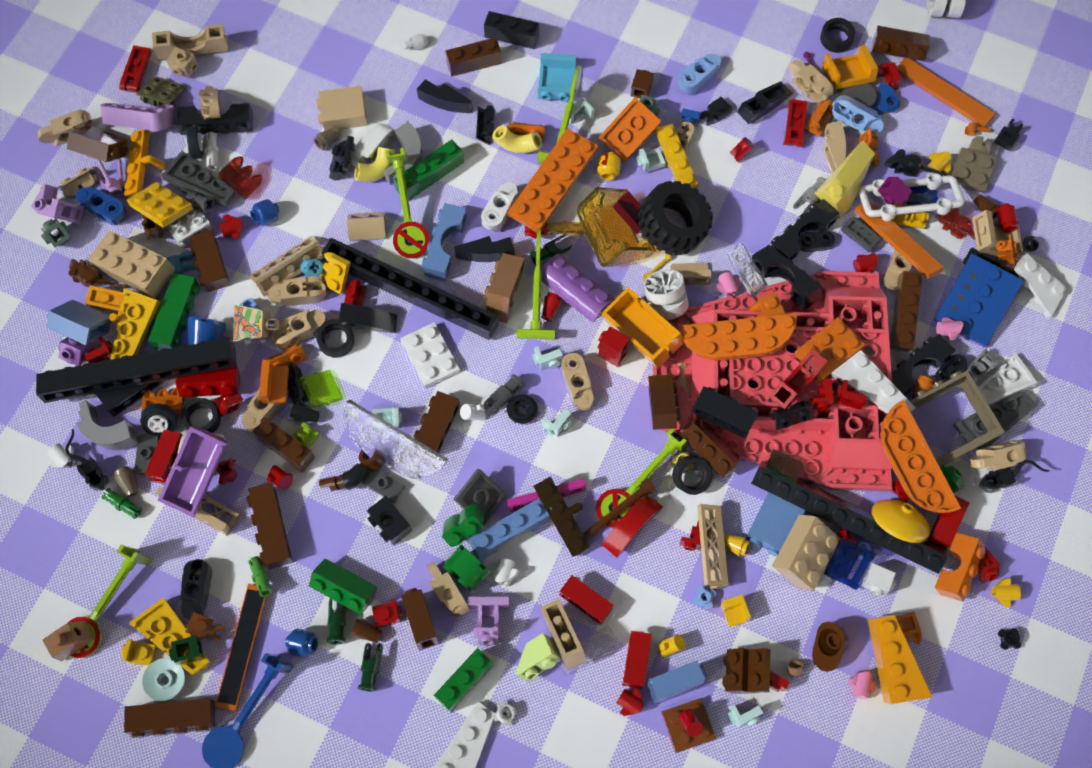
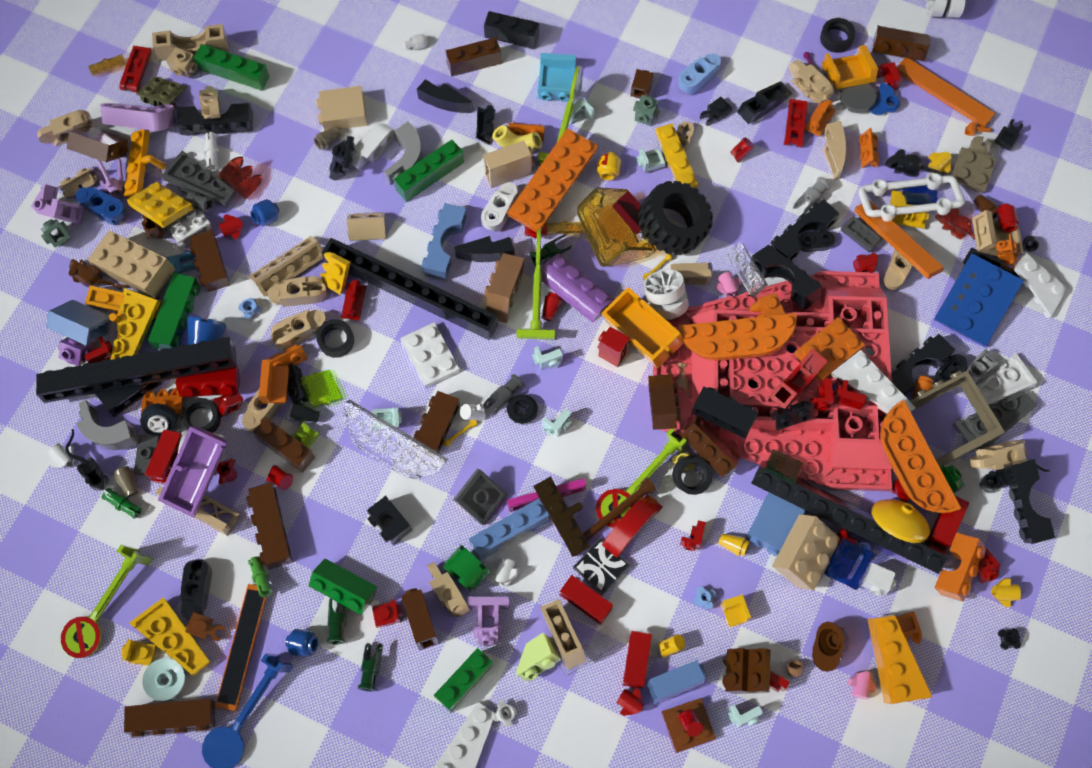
medium nougat torso [43,621,95,661] -> none
dark green brick [169,635,204,665] -> none
black wheel [185,126,204,159] -> none
torso [233,305,279,342] -> none
medium azure bush [300,259,323,276] -> none
reddish brown piece [319,450,385,491] -> none
black slope [338,303,398,333] -> none
reddish brown cone [350,618,383,643] -> none
light yellow cylinder [354,147,396,182] -> none
dark grey plate [362,470,405,504] -> none
lime piece [385,147,430,259] -> none
green brick [442,504,484,547] -> none
tan piece [561,353,594,411] -> none
orange plate [598,97,662,162] -> none
blue plate [681,108,700,124] -> none
tan fence [697,504,729,590] -> none
light yellow wedge [815,141,875,219] -> none
light blue piece [832,95,884,133] -> none
magenta brick [877,177,912,205] -> none
reddish brown brick [890,271,923,352] -> none
bright pink piece [936,318,963,340] -> none
none -> clear yellow pin [88,54,126,76]
none -> green brick [194,44,270,91]
none -> yellow hinge [443,420,477,447]
none -> tan brick [483,140,534,188]
none -> tile [573,538,630,596]
none -> black arch [1004,459,1055,544]

